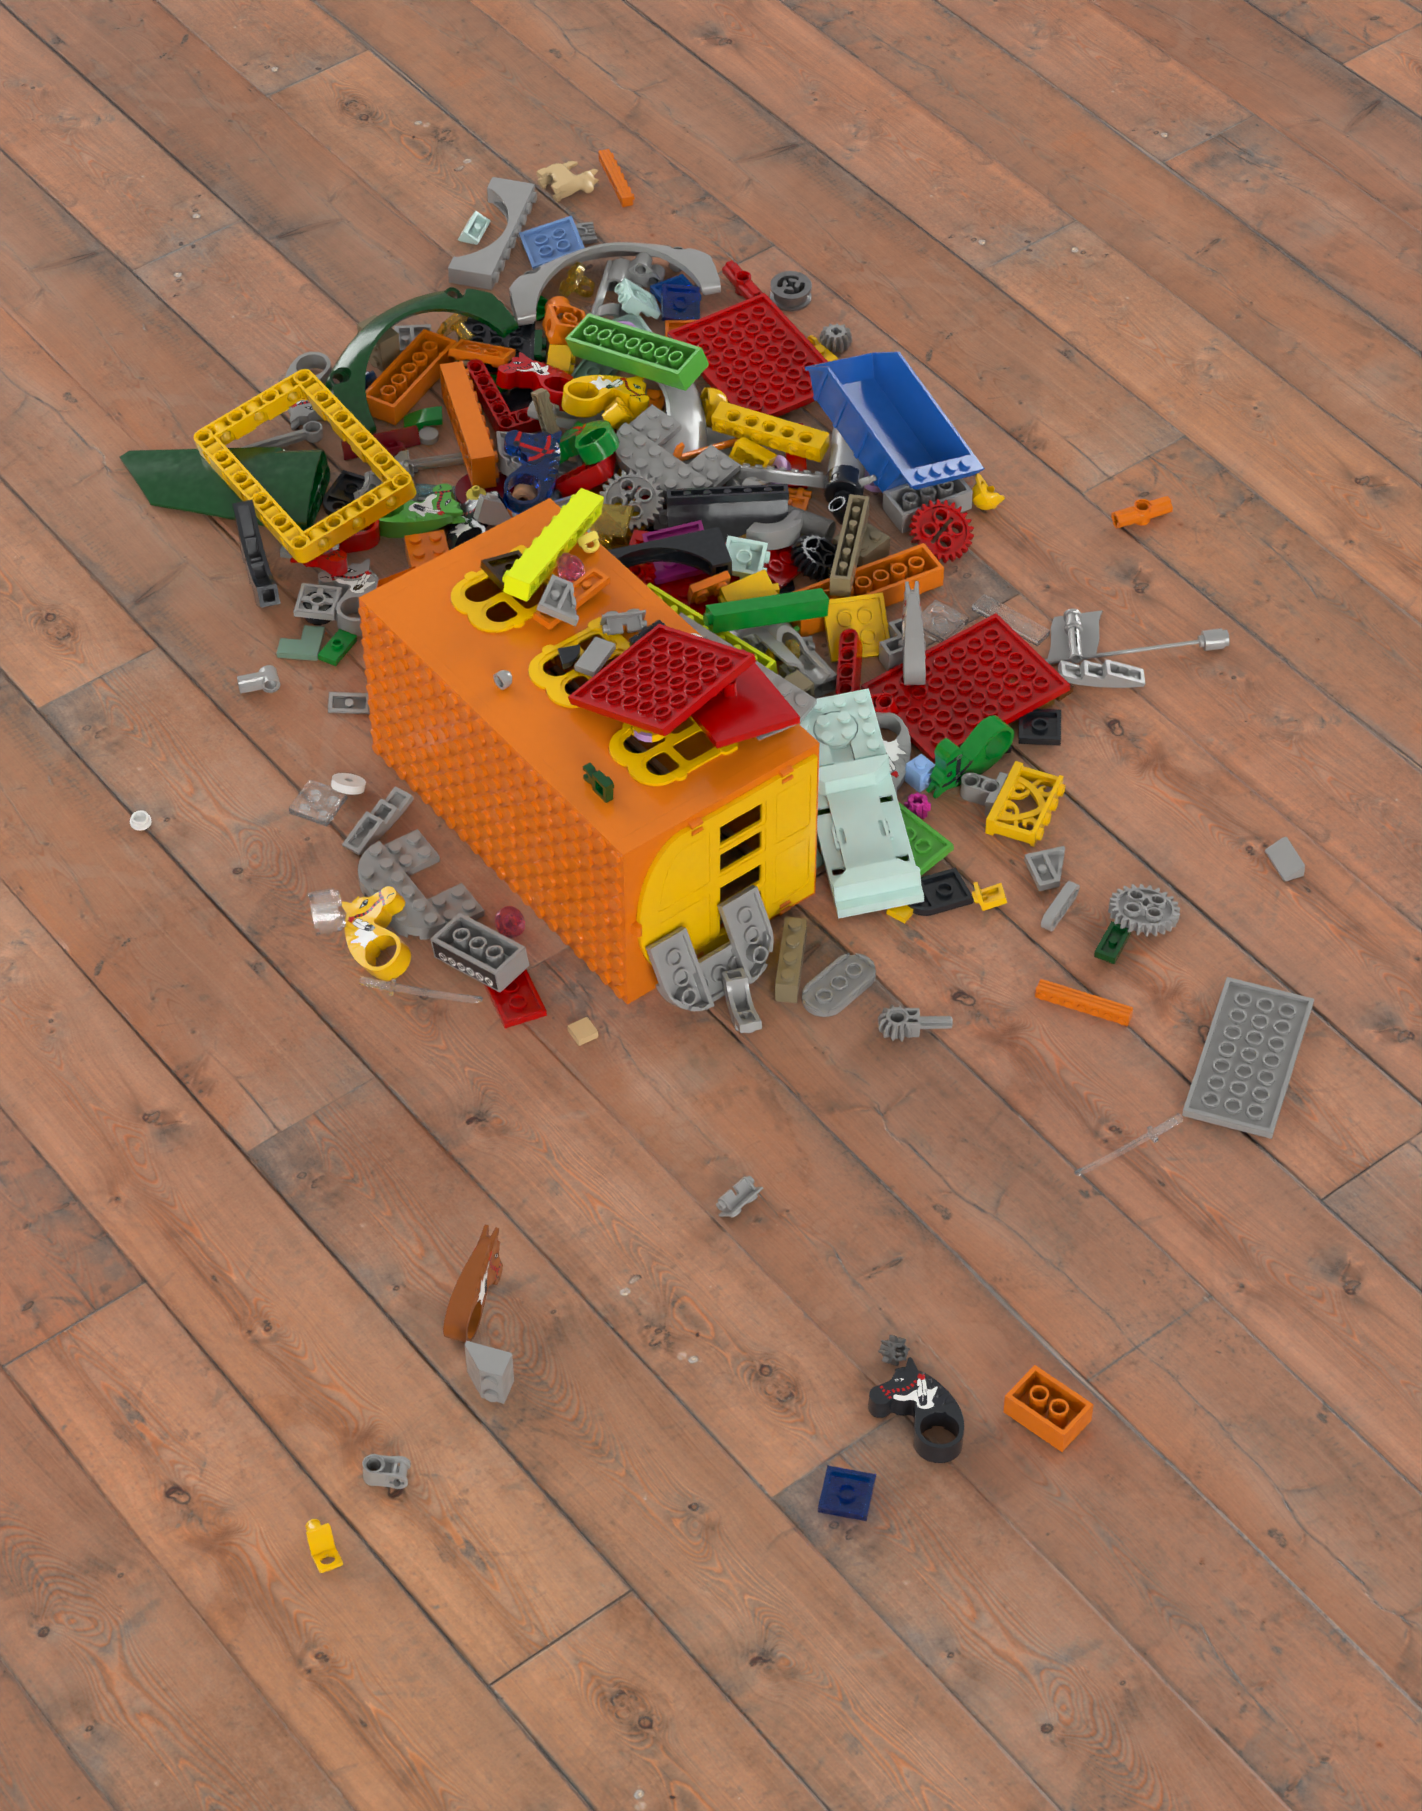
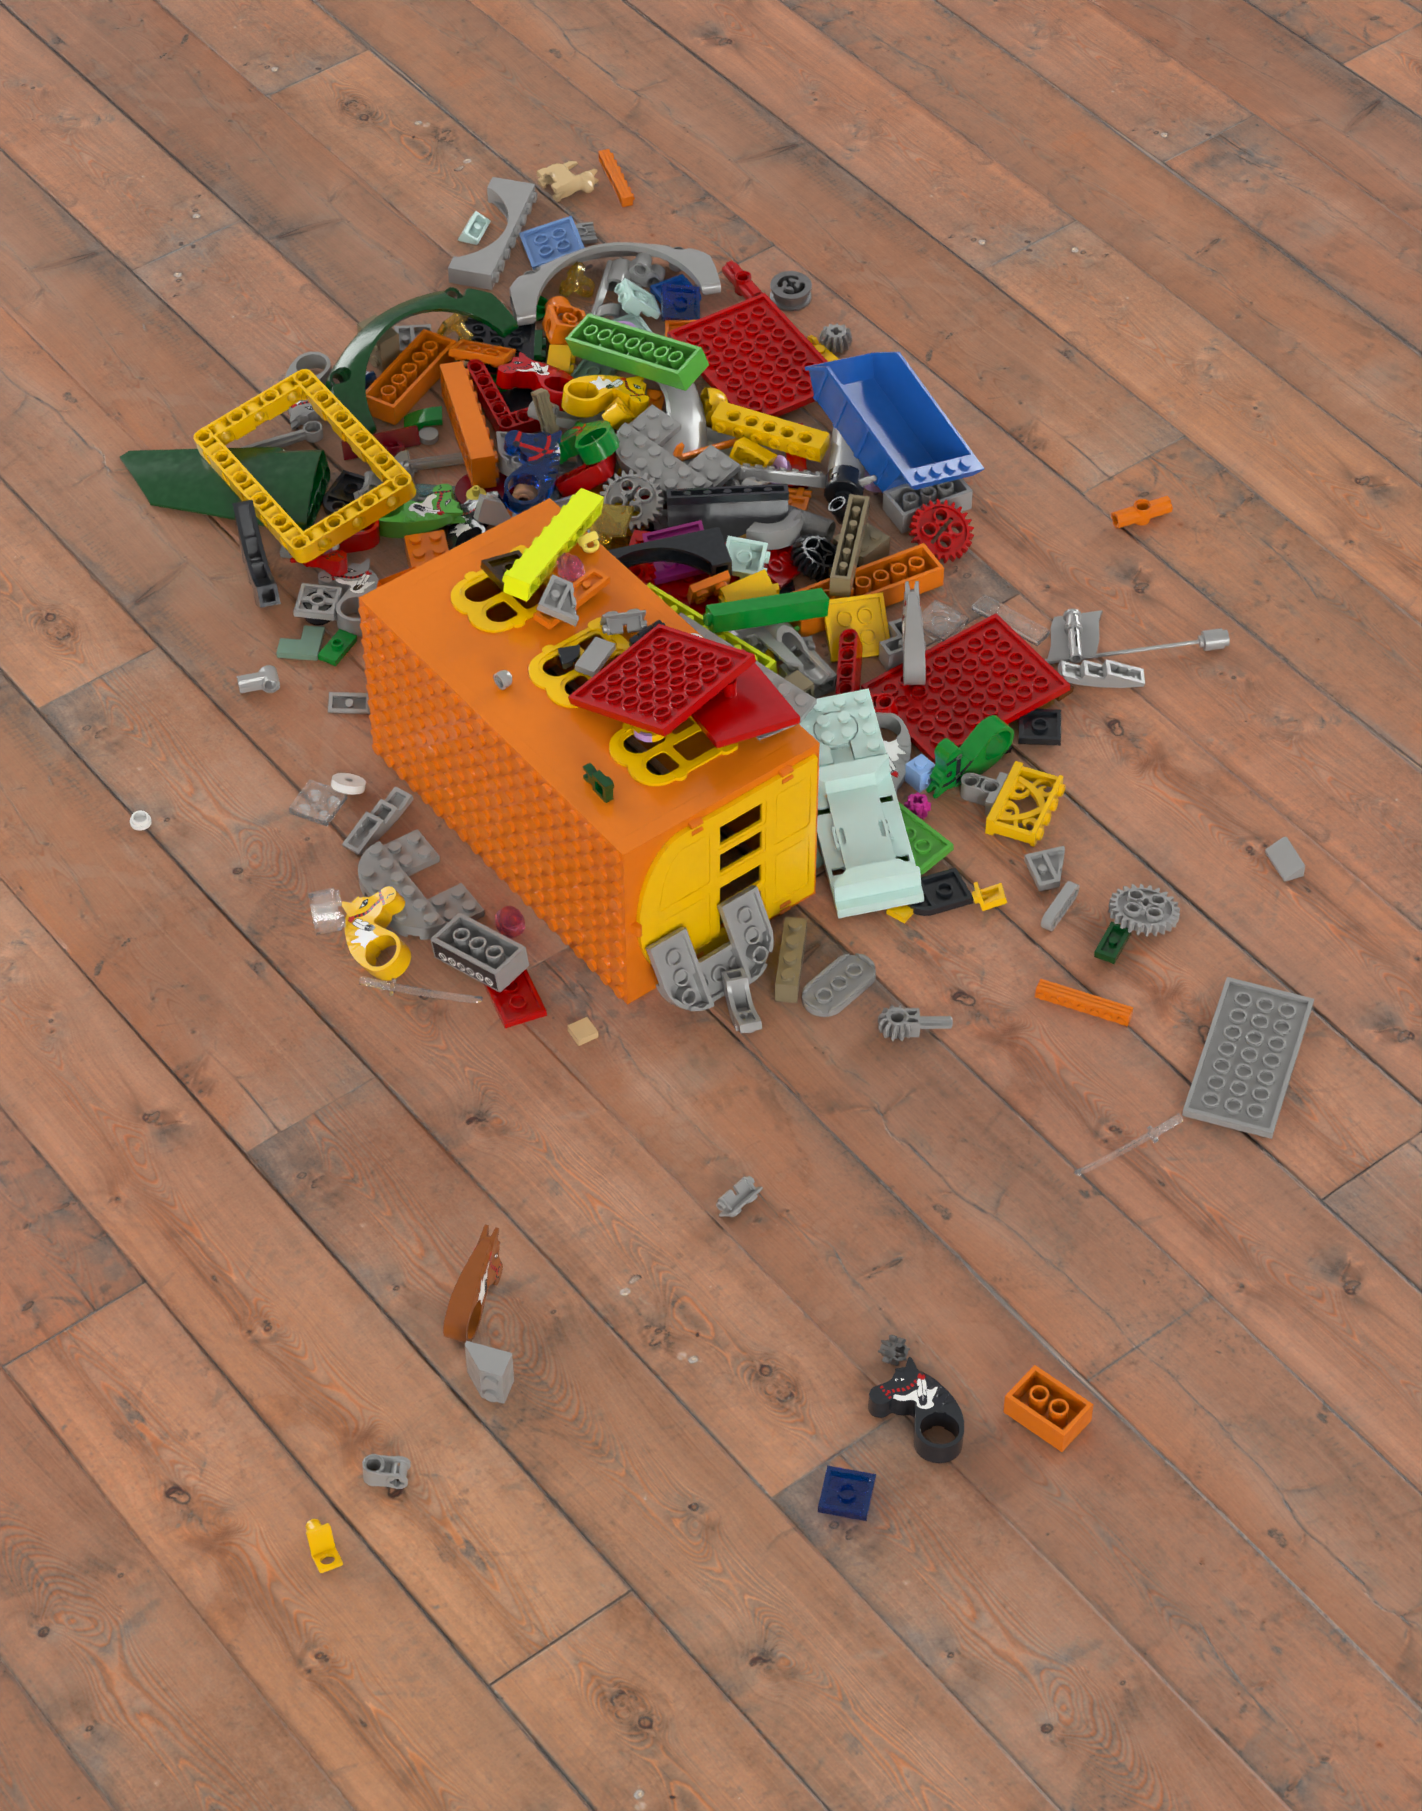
clear yellow tile [785,639,800,659] -> none
yellow piece [972,473,1005,510] -> none

